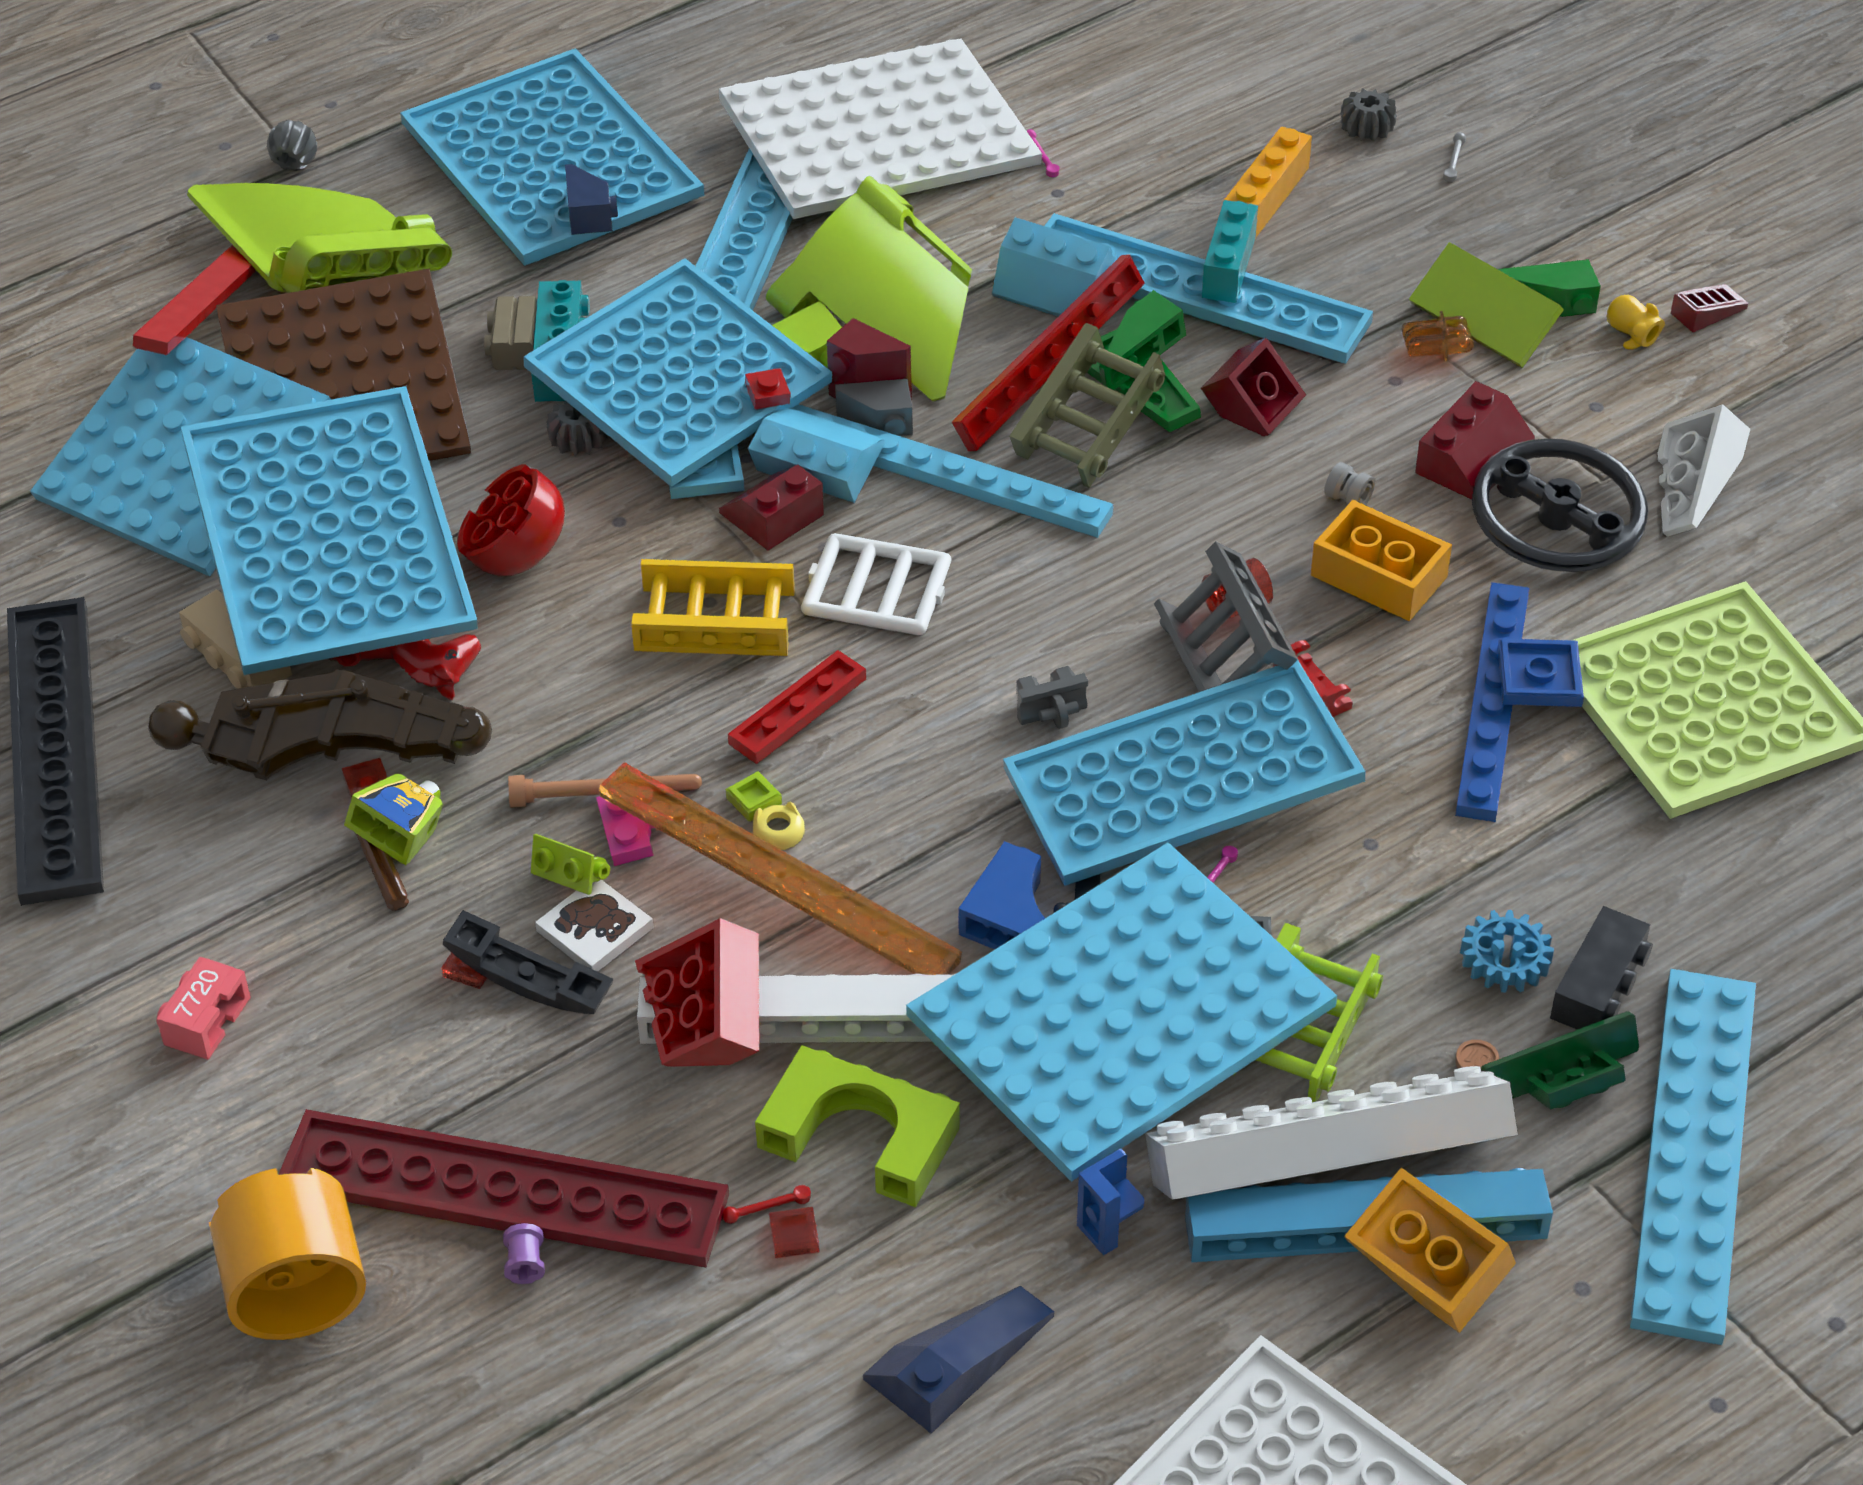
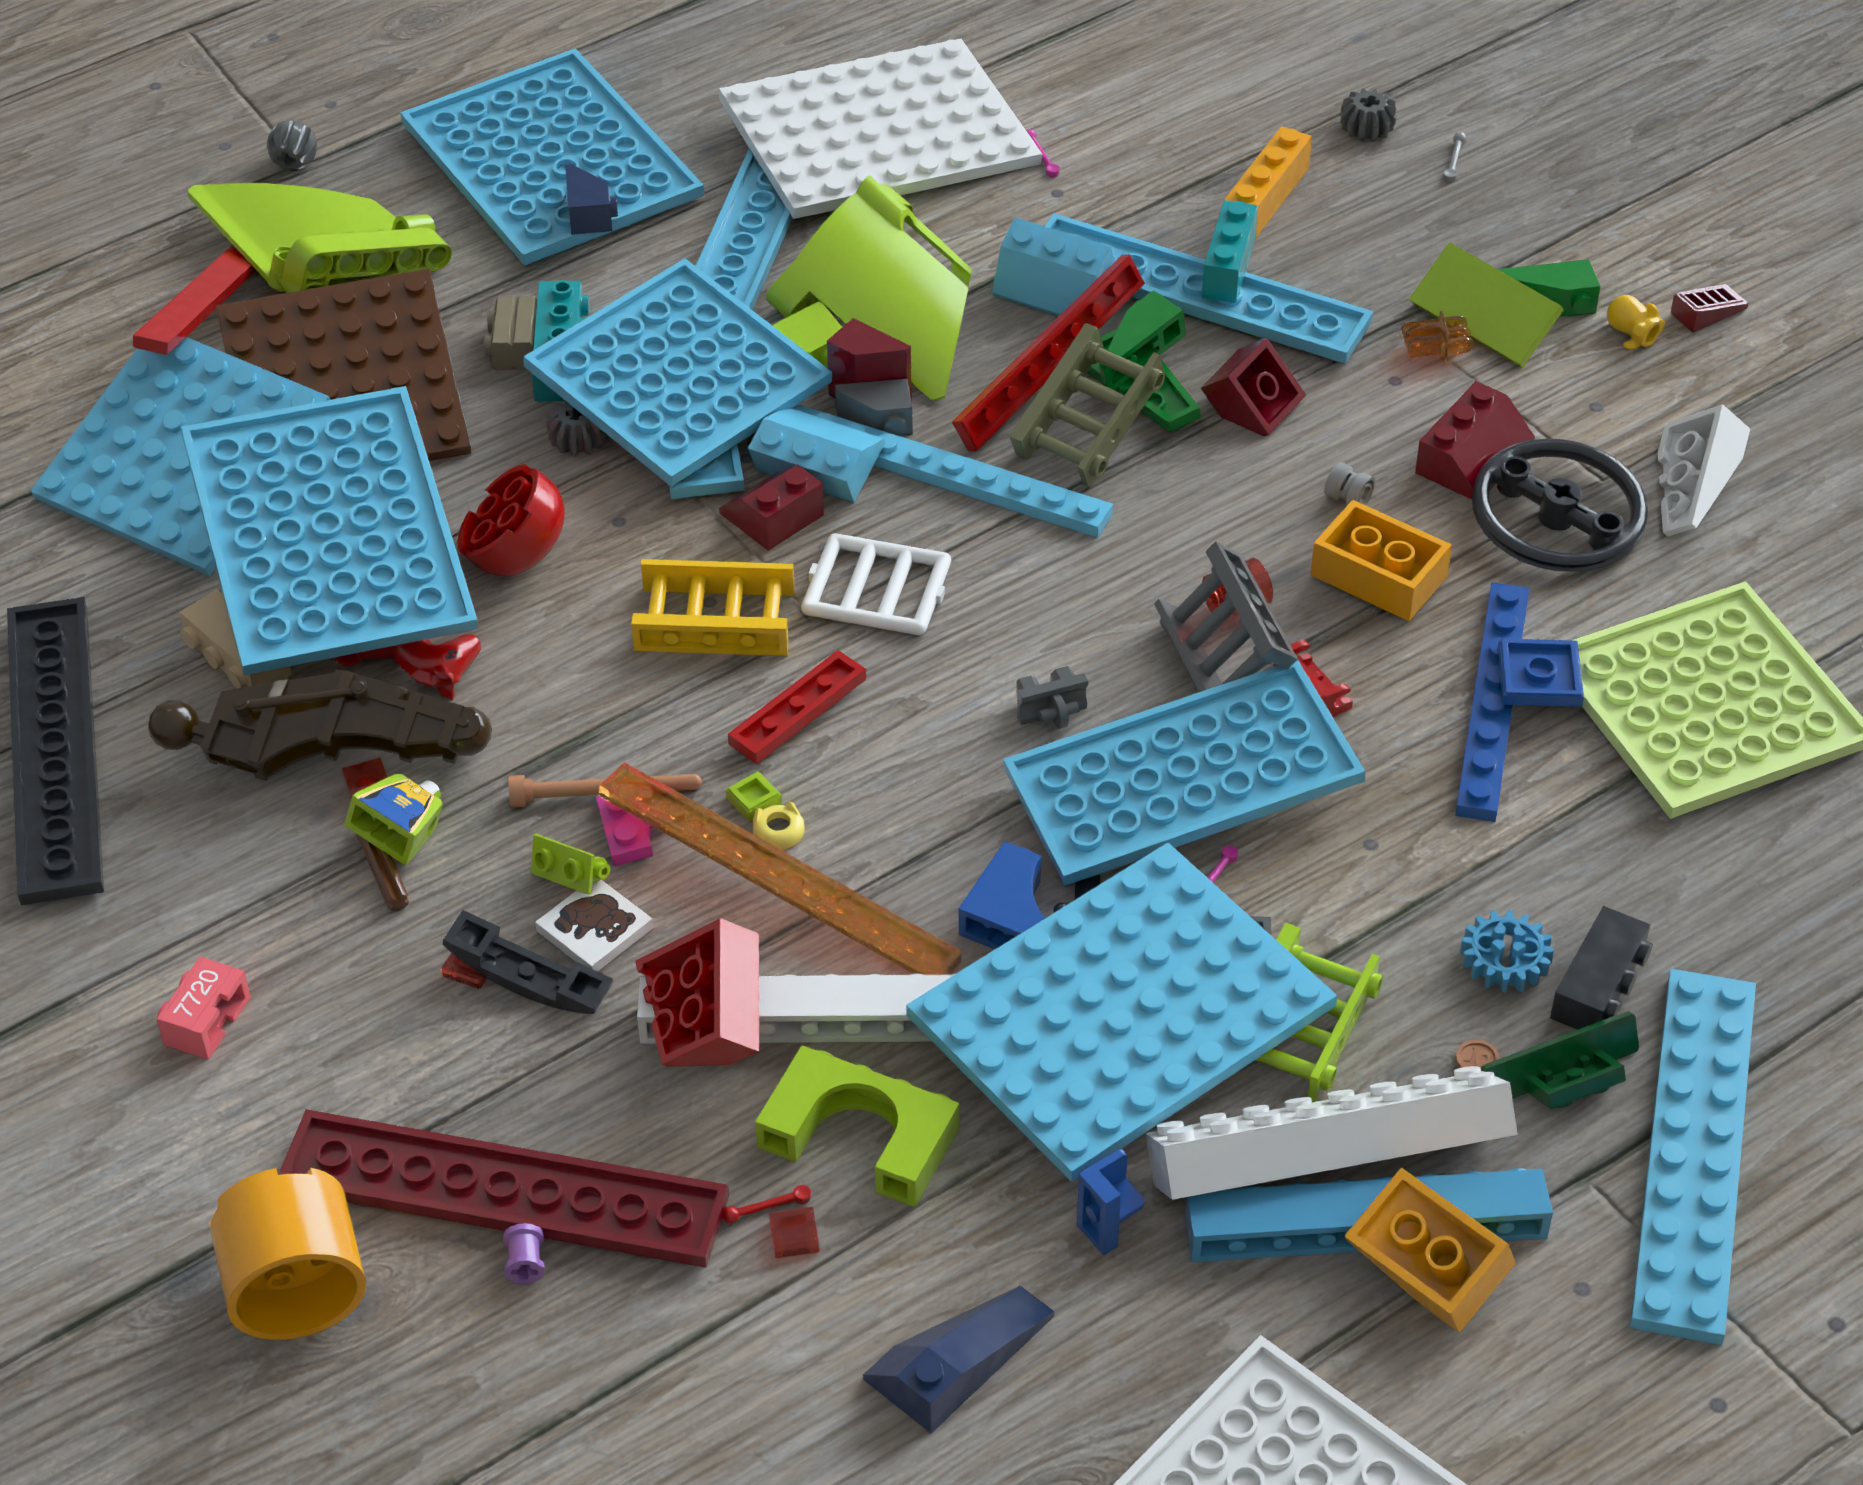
red plate [745,368,791,410] -> none

